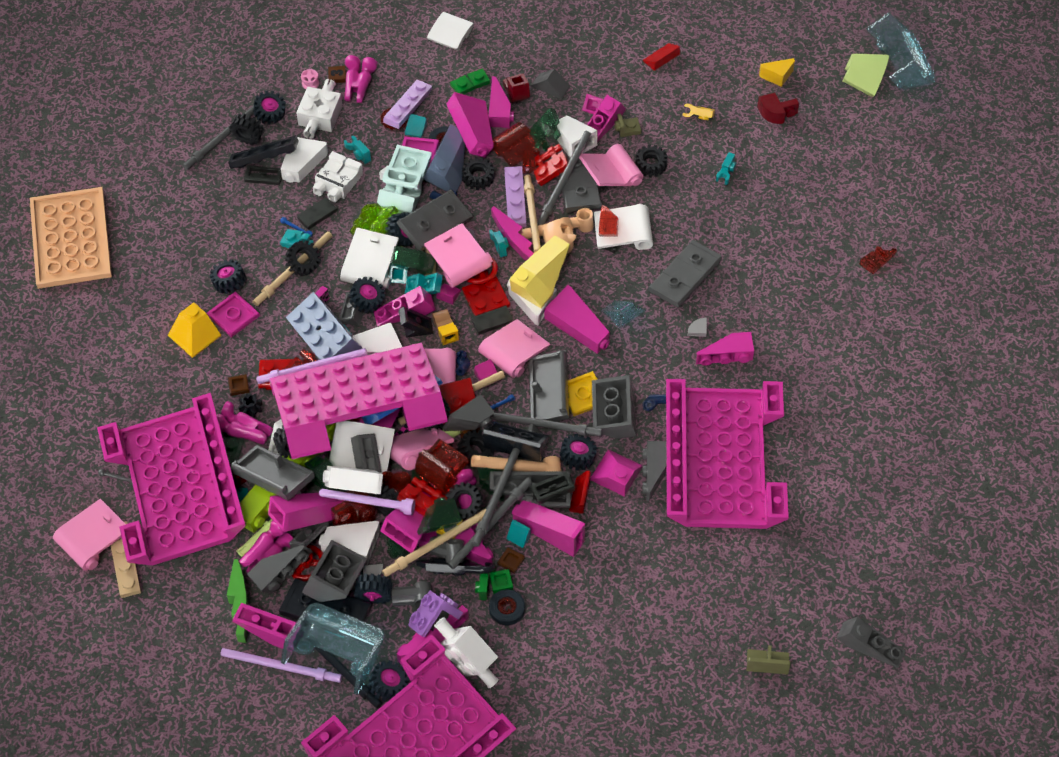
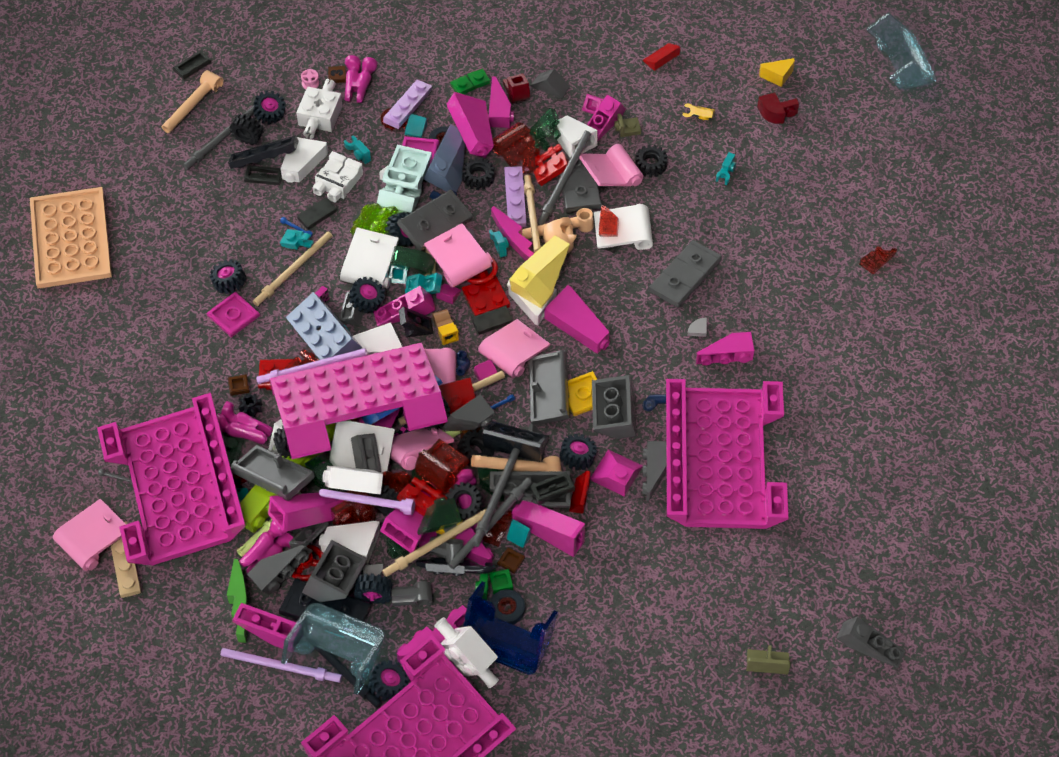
yellow slope [168,303,221,358] -> none
black tyre [285,240,321,276] -> none
medium lavender bracket [409,590,463,637] -> none
white slope [427,12,474,51] -> none
dark grey bar [491,412,603,437] -> none
clear light blue slope [601,301,647,329] -> none
yellowish green slope [843,54,889,97] -> none
none -> light nougat piece [162,70,224,133]
none -> pearl dark grey tile [173,50,211,80]
none -> clear blue windscreen [463,581,558,675]
none -> clear red slope [482,510,513,547]

